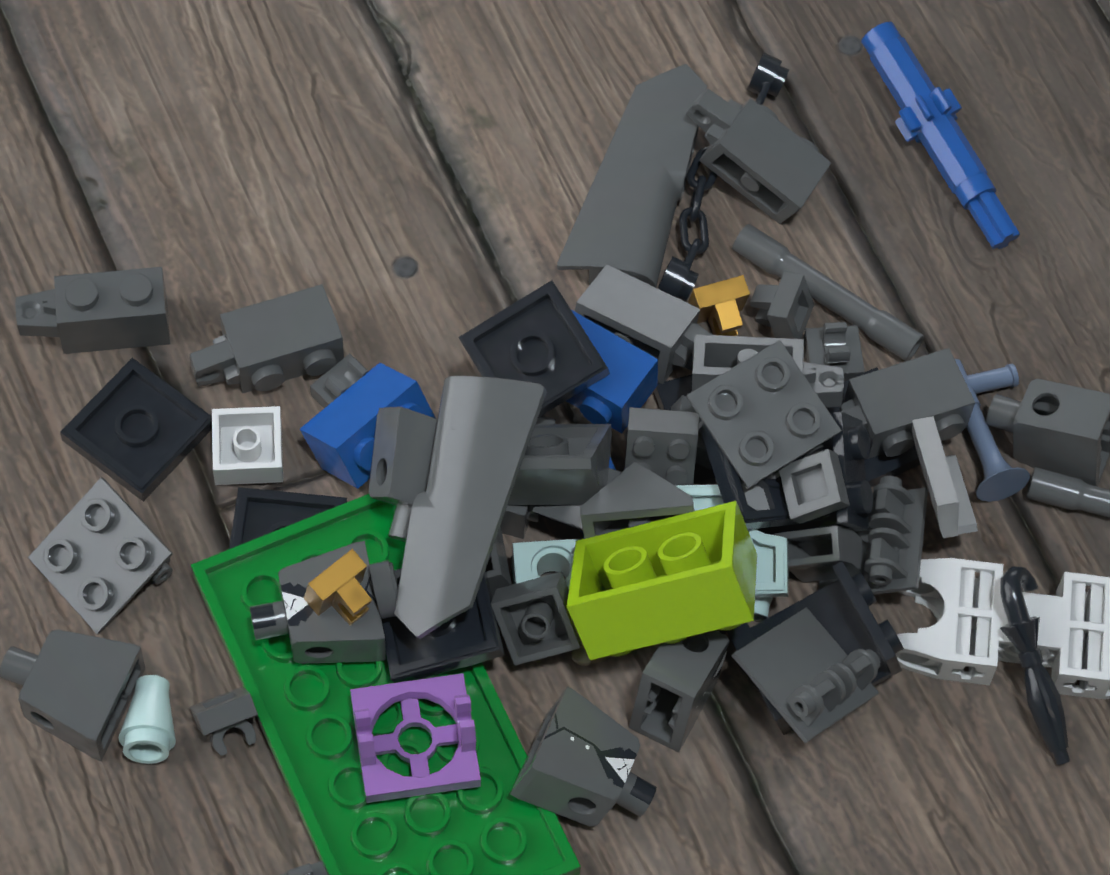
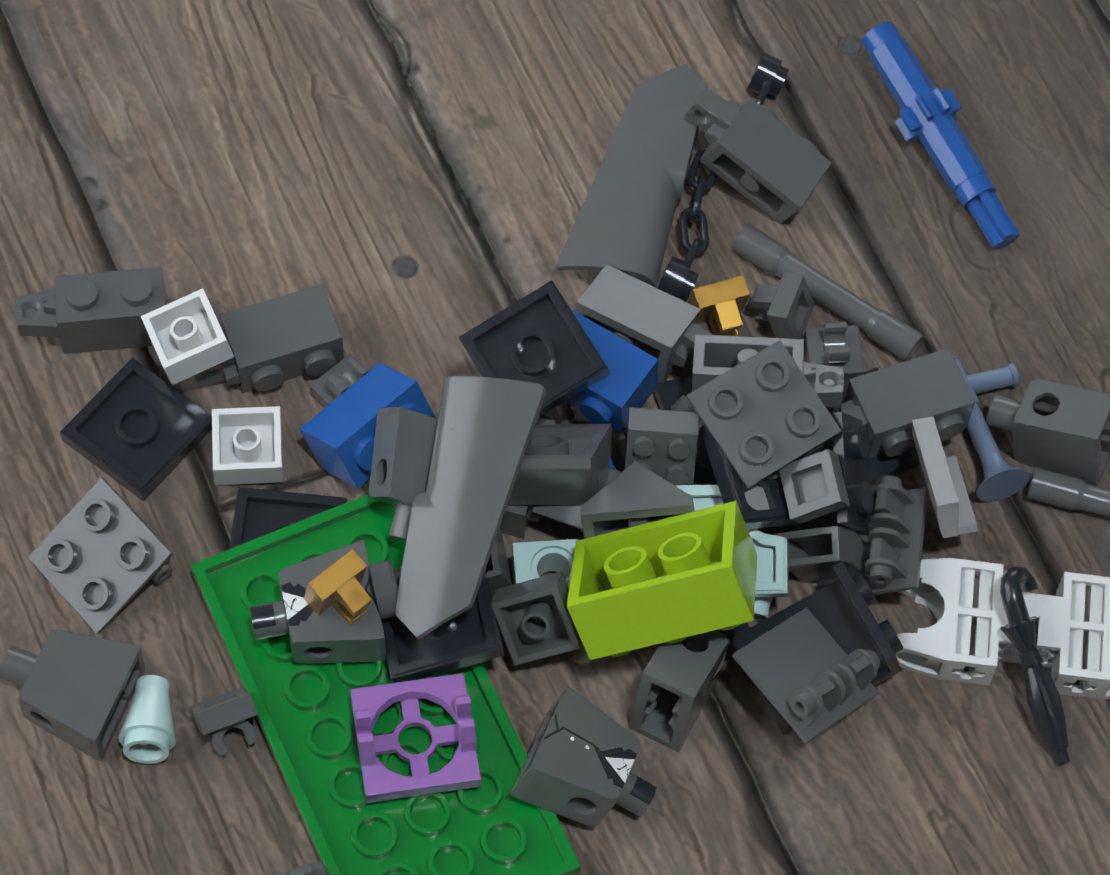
none -> white piece [141,288,234,385]

